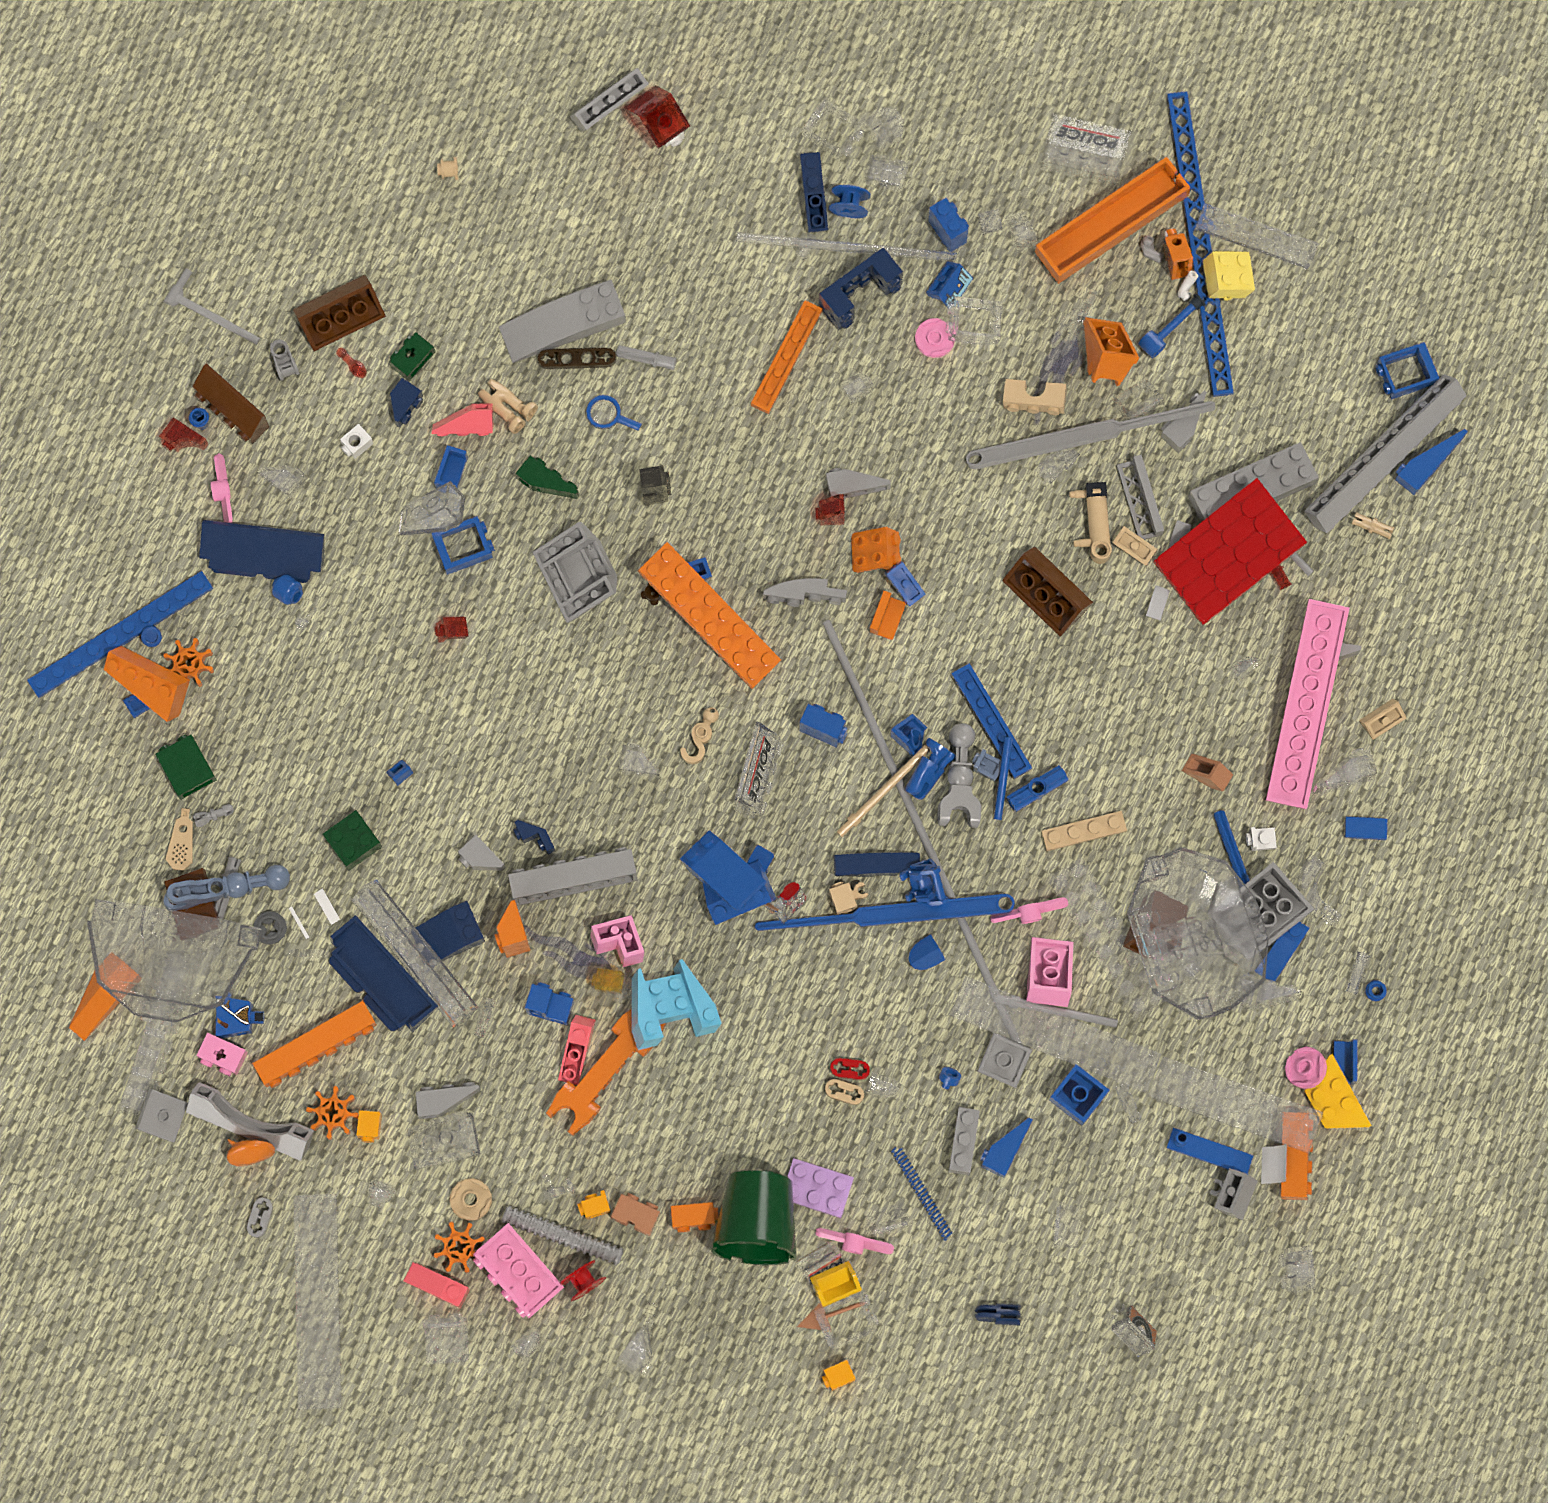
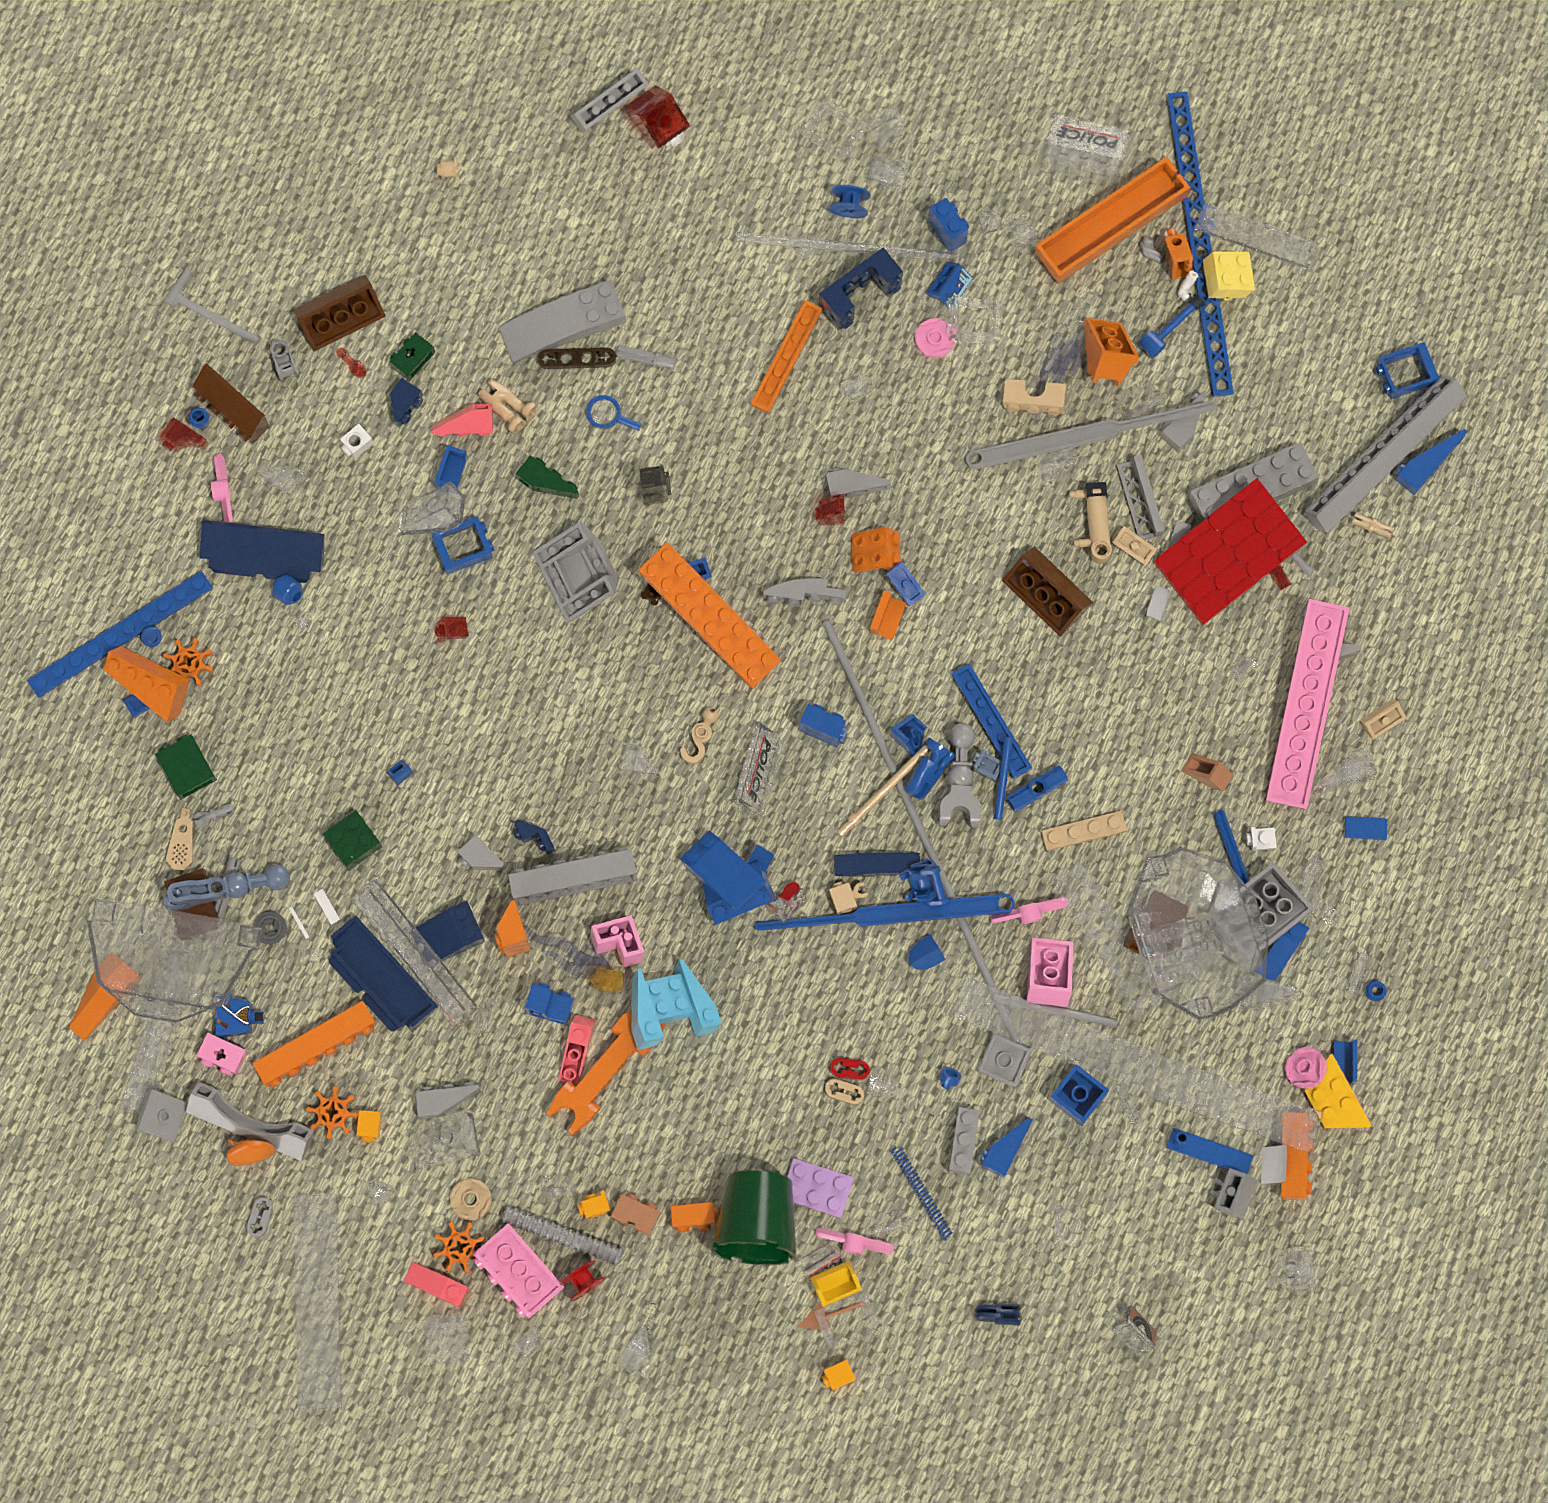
dark blue slope [800,152,828,233] -> none

